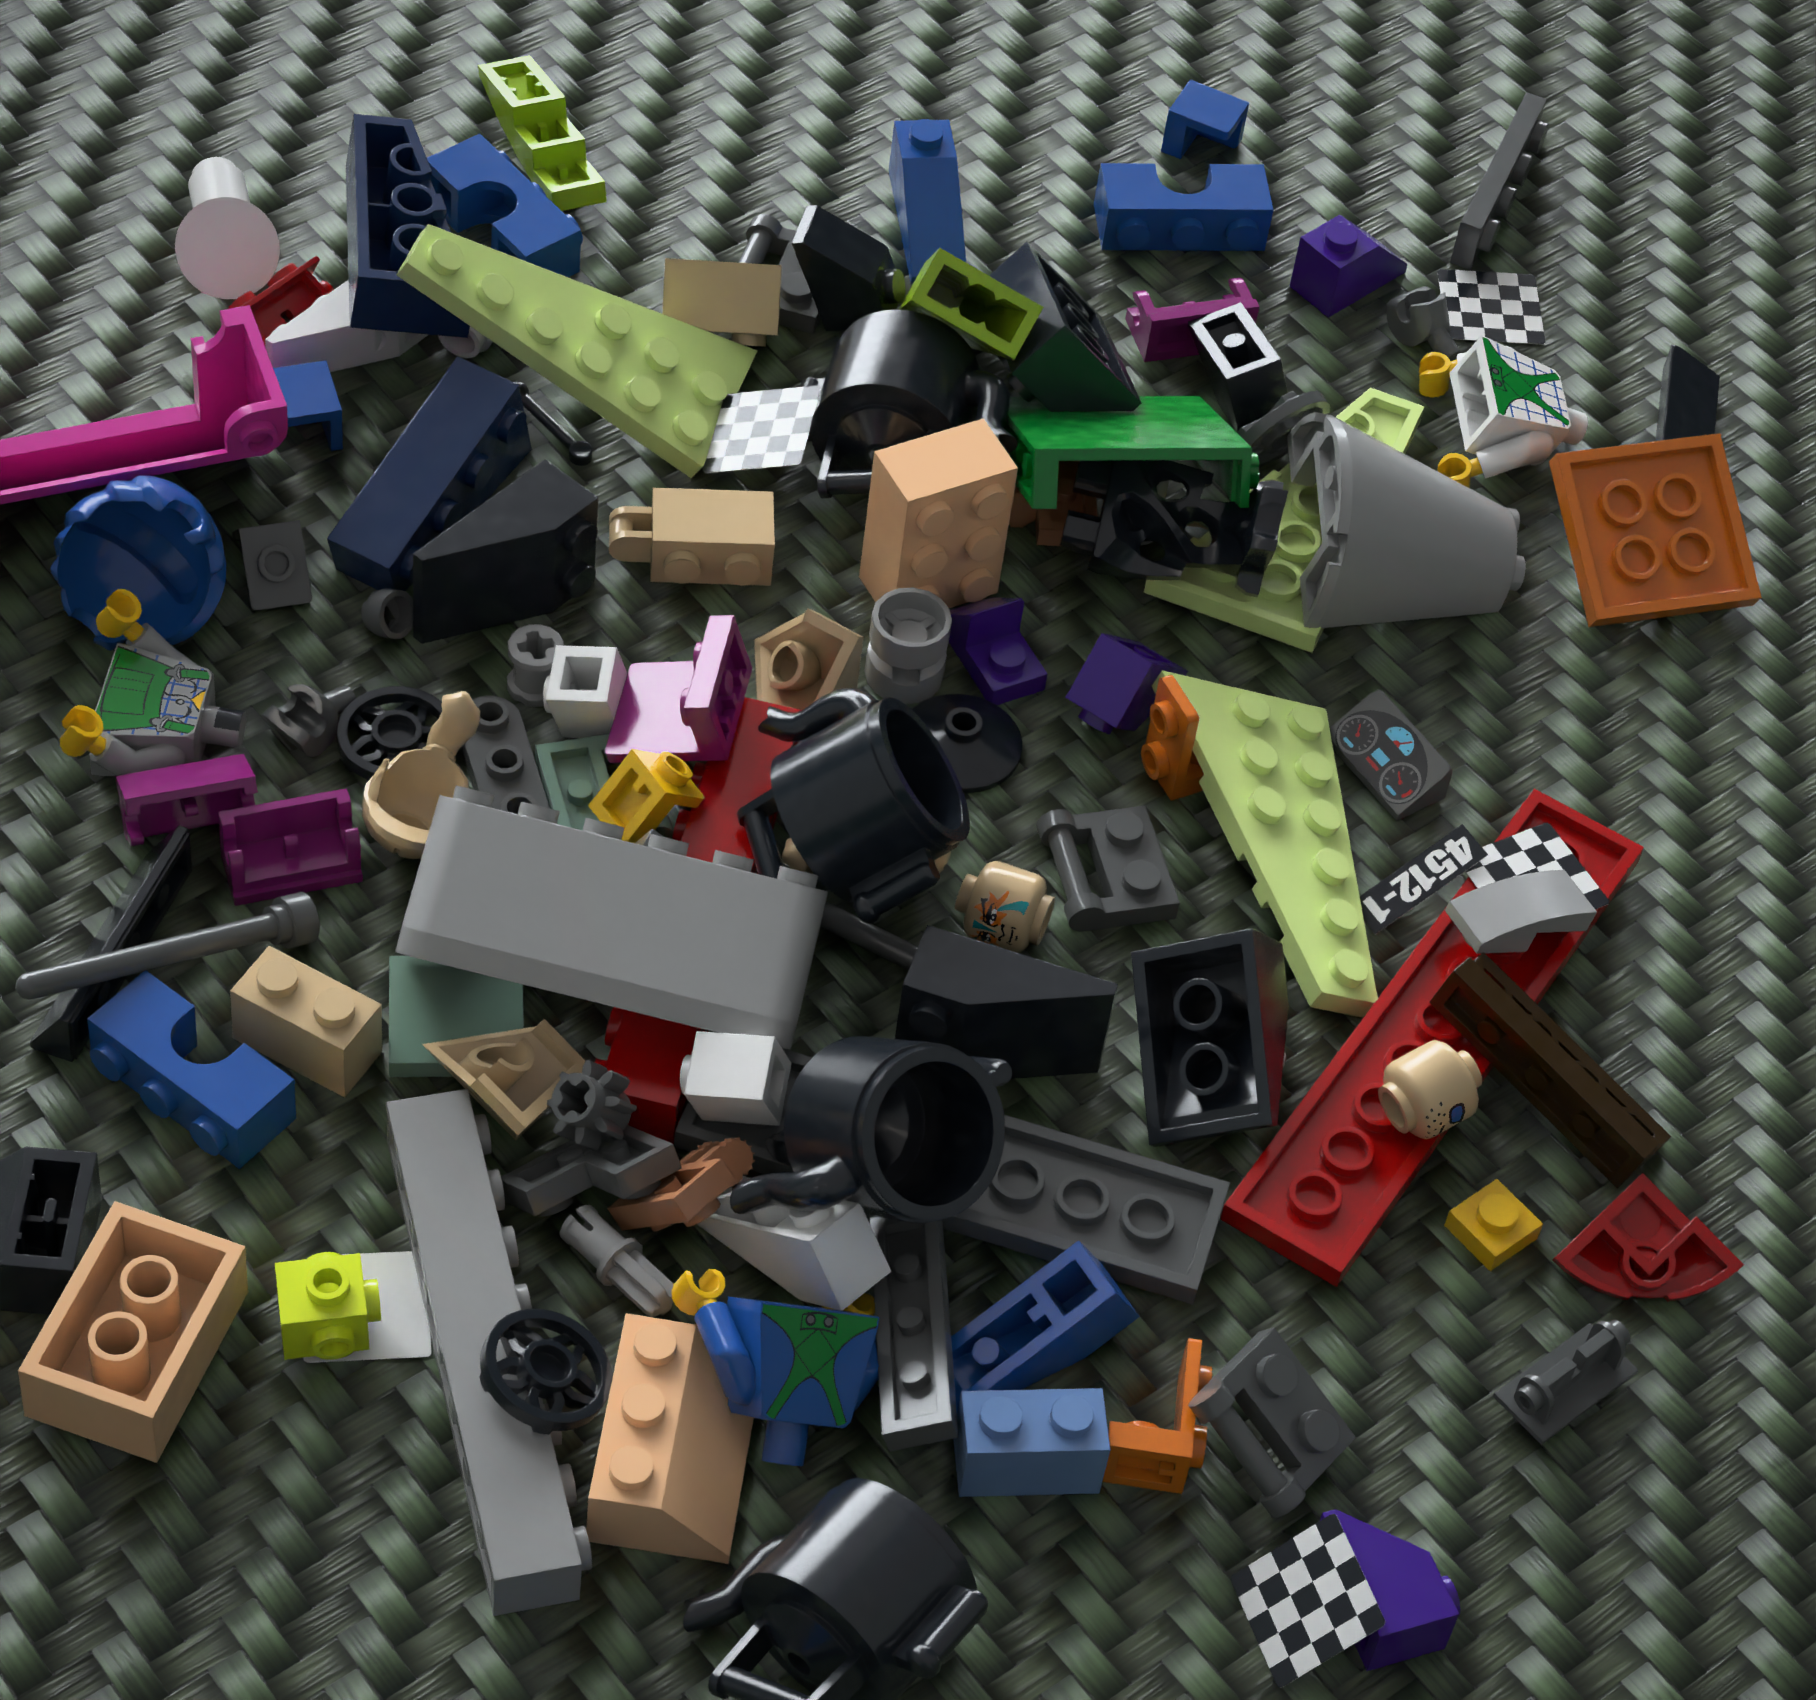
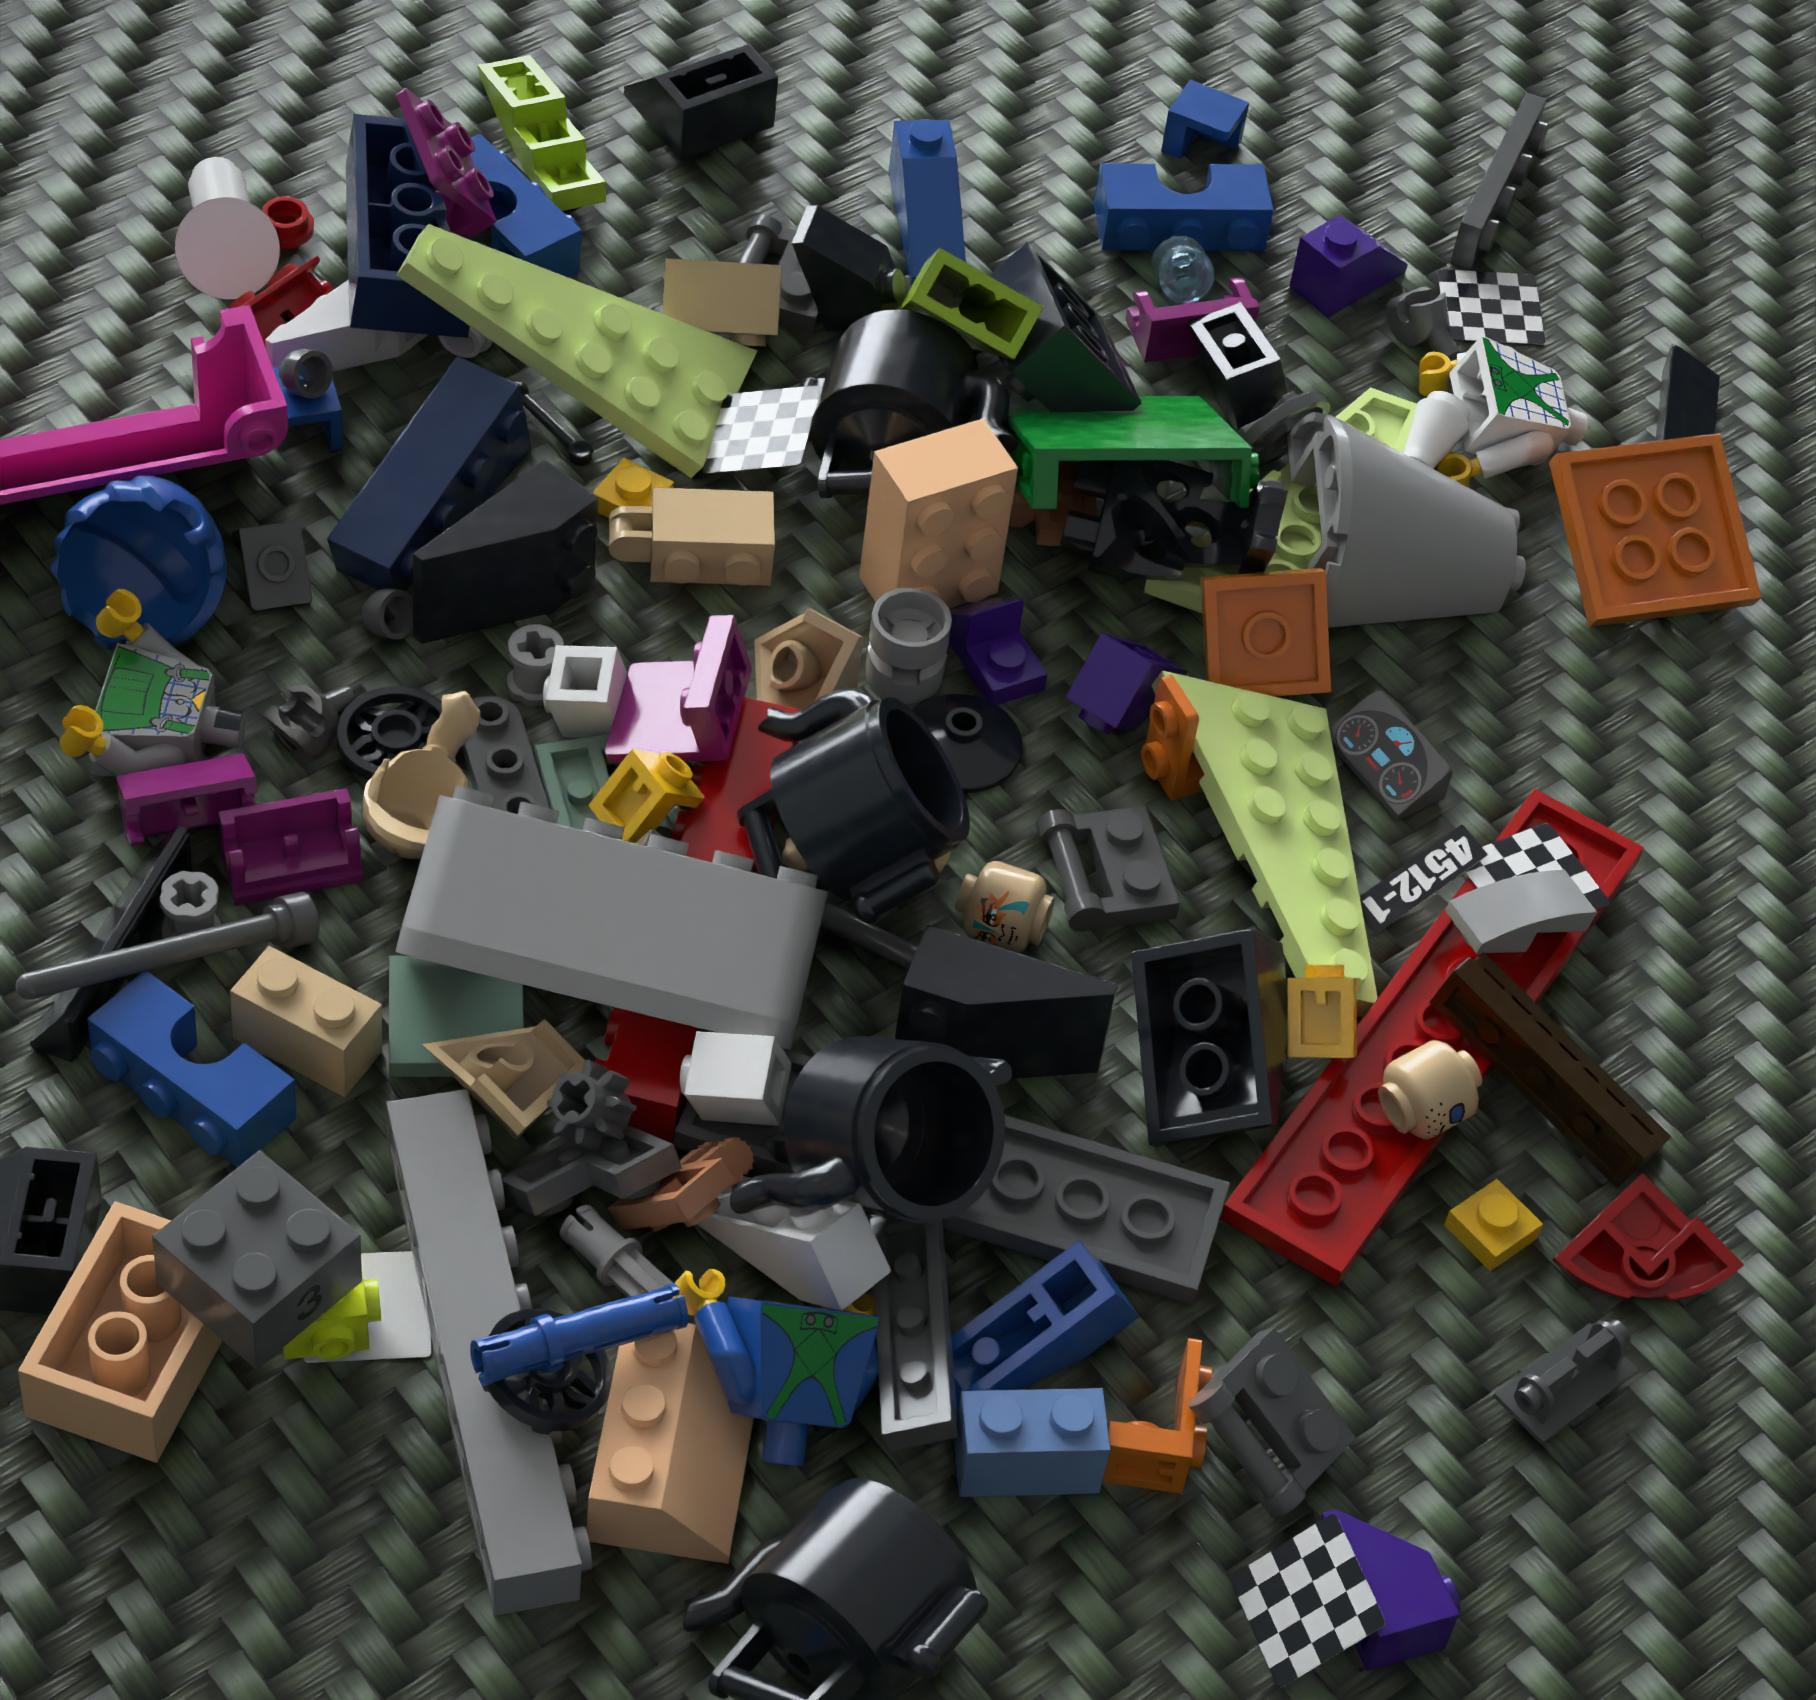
none -> dark grey brick [152,1150,362,1370]
none -> light grey bush [160,871,221,939]
none -> red plate [262,196,314,249]
none -> dark grey hinge [279,349,333,399]
none -> magenta bracket [396,88,497,239]
none -> blue pin [470,1283,688,1386]
none -> yellow plate [592,458,674,518]
none -> black slope [624,44,778,161]
none -> clear light blue wheel [1152,236,1214,303]
none -> orange plate [1201,568,1331,696]
none -> yellow bracket [1287,965,1360,1058]
none -> white cone [1403,391,1470,469]

